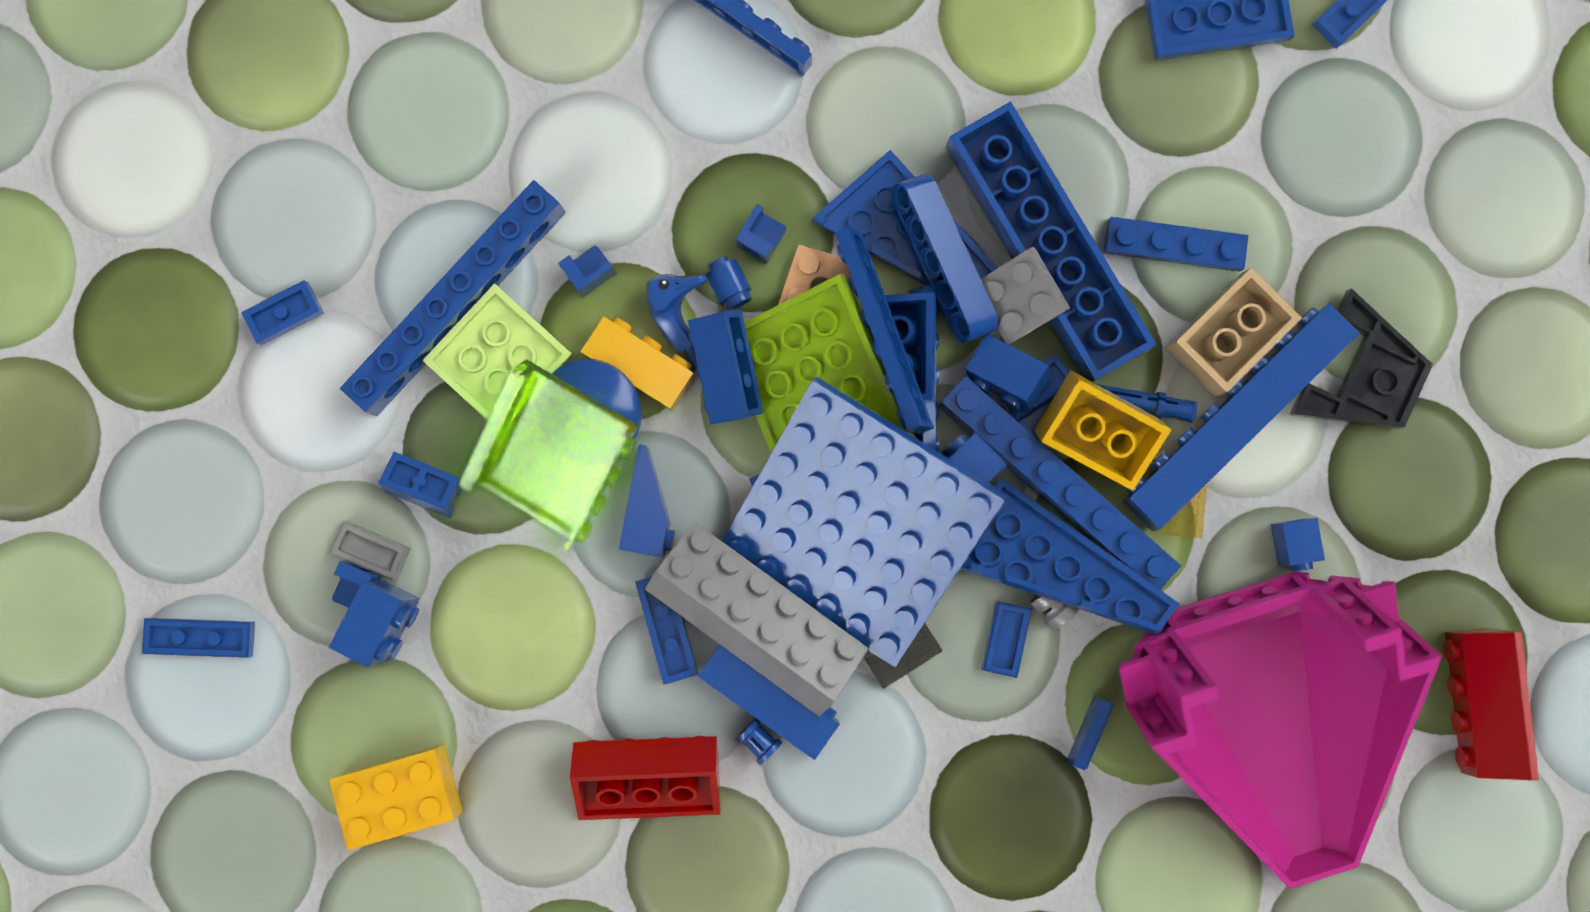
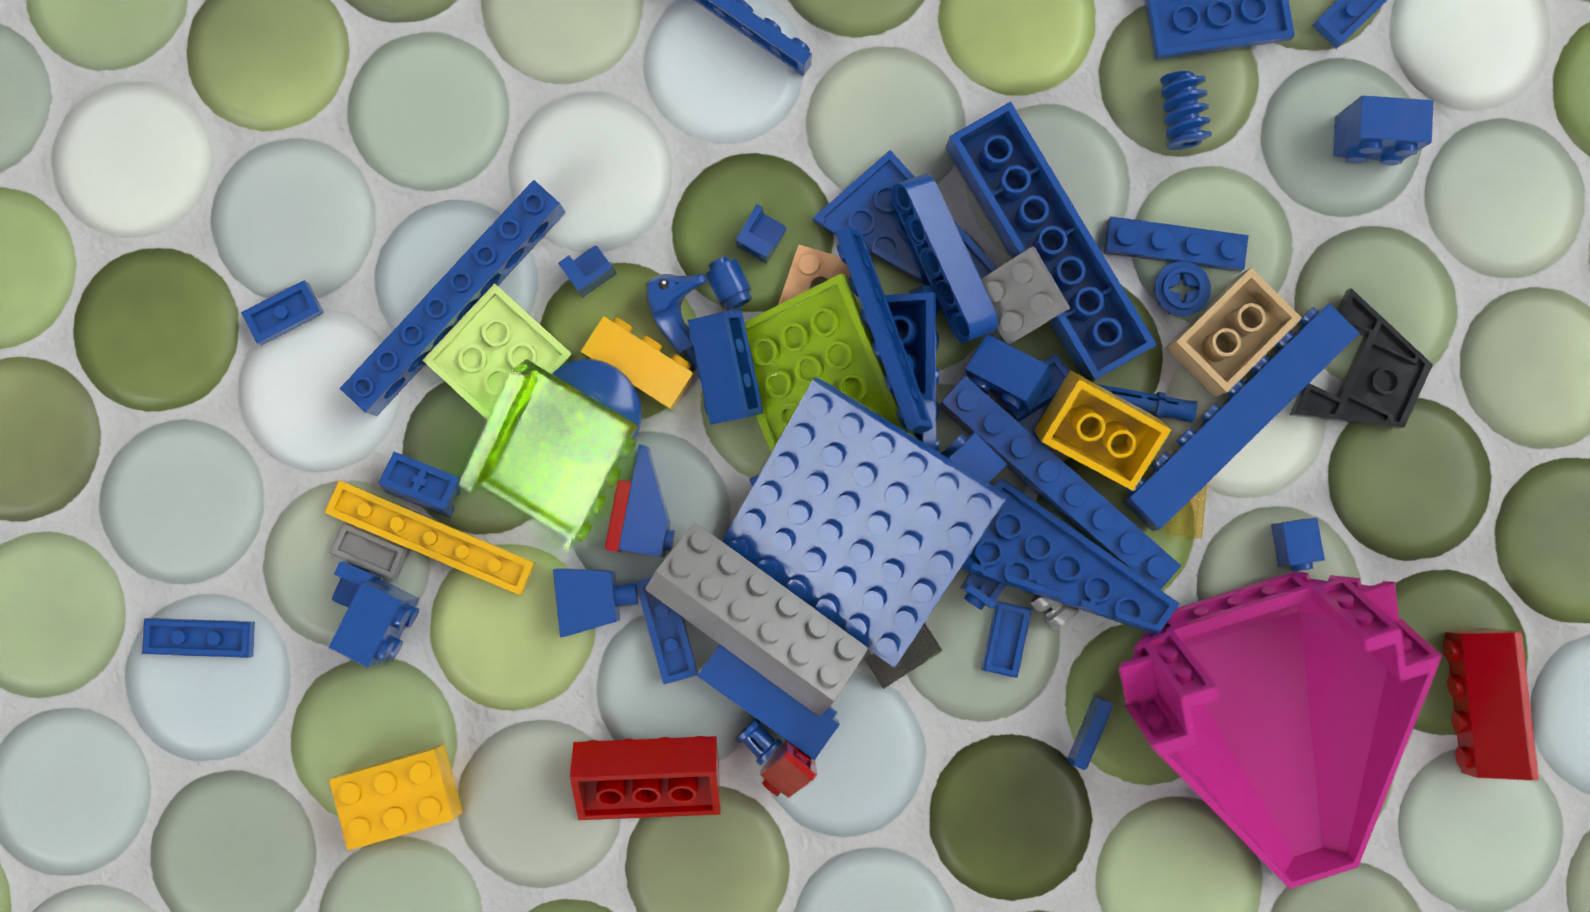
none -> yellow plate [325,480,536,595]
none -> blue torso [553,568,638,637]
none -> red tile [604,480,632,552]
none -> red slope [760,739,817,798]
none -> blue bracket [960,573,1006,610]
none -> blue gear [1153,261,1211,317]
none -> blue piece [1160,71,1212,150]
none -> blue brick [1333,95,1434,166]

